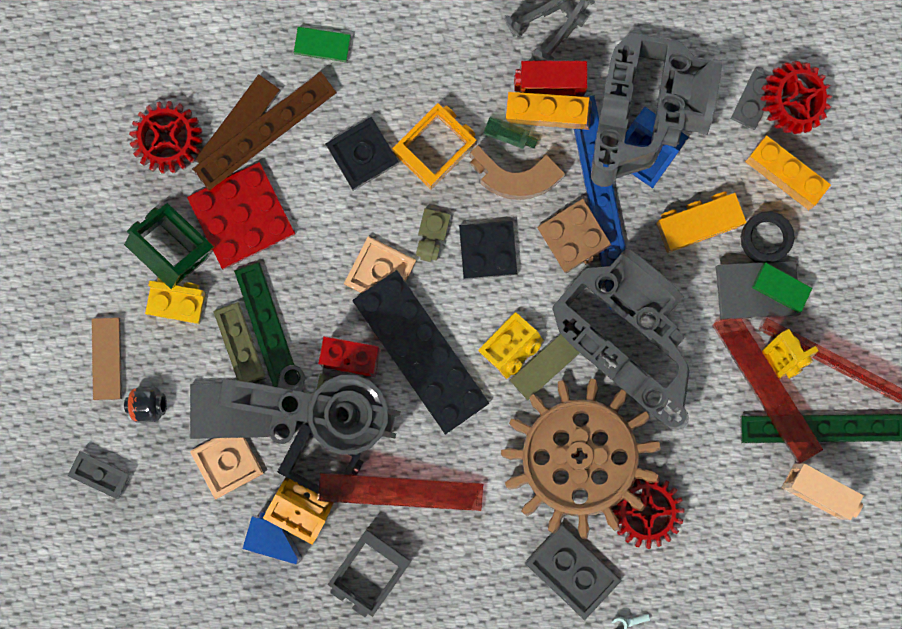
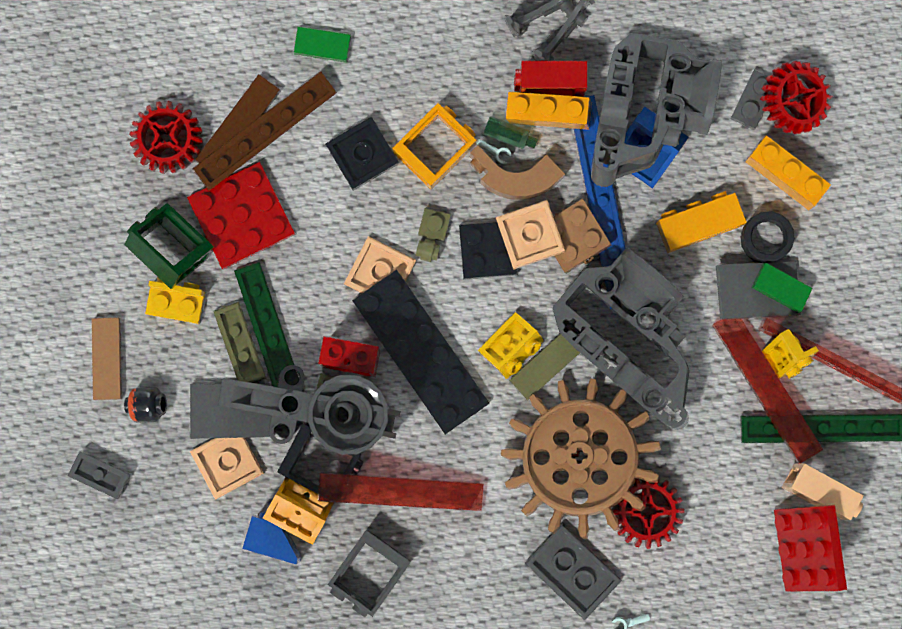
none -> light aqua hand [476,139,511,166]
none -> light nougat tile [496,200,565,270]
none -> red plate [774,505,847,592]

